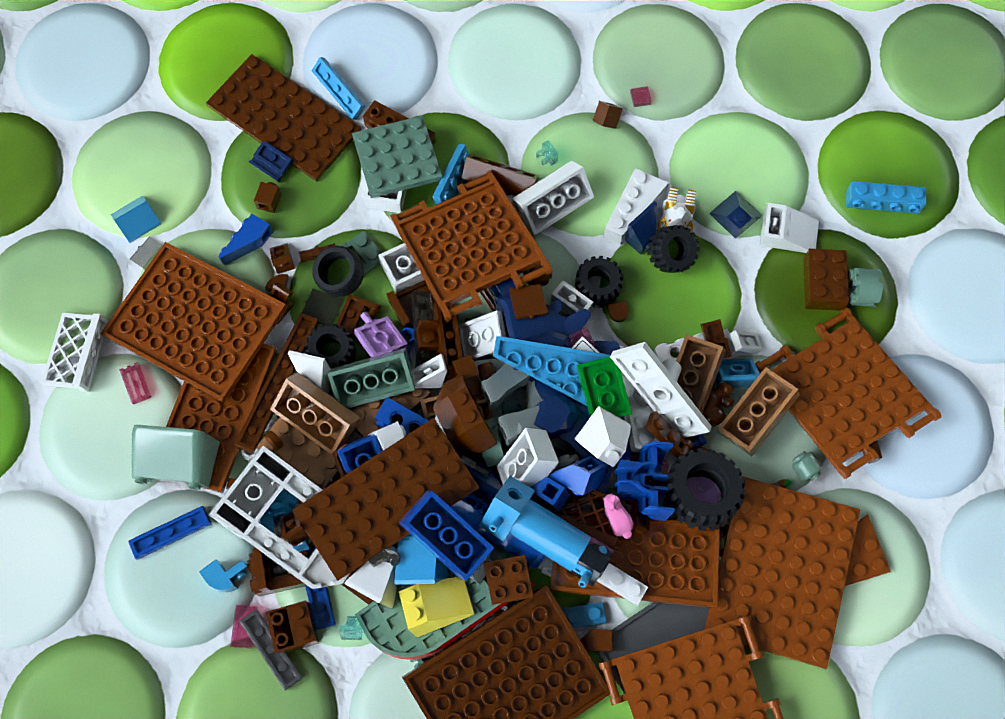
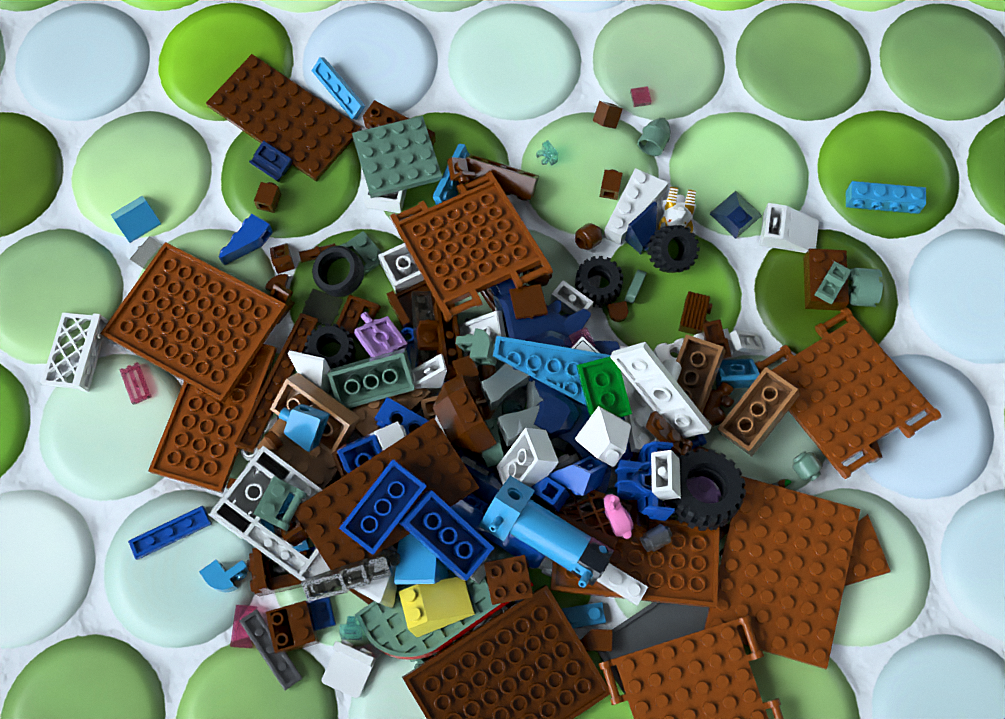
windscreen [132,425,220,490] -> none
white brick [512,161,594,235] -> none
none -> sand green plate [253,476,307,531]
none -> dark azure torso [279,404,330,452]
none -> clear smoke slope [301,553,393,602]
none -> white bracket [322,639,376,698]
none -> blue brick [339,459,427,555]
none -> reddish brown bracket [447,157,476,184]
none -> sand green brick [455,328,497,365]
none -> reddish brown head [575,223,602,251]
none -> reddish brown brick [599,169,623,200]
none -> sand green beam [625,269,647,304]
none -> sand green helmet [637,117,671,156]
none -> flat silver brick [640,524,672,552]
none -> white brick [651,450,681,500]
none -> reddish brown brick [678,291,713,335]
none -> sand green slope [815,261,851,305]

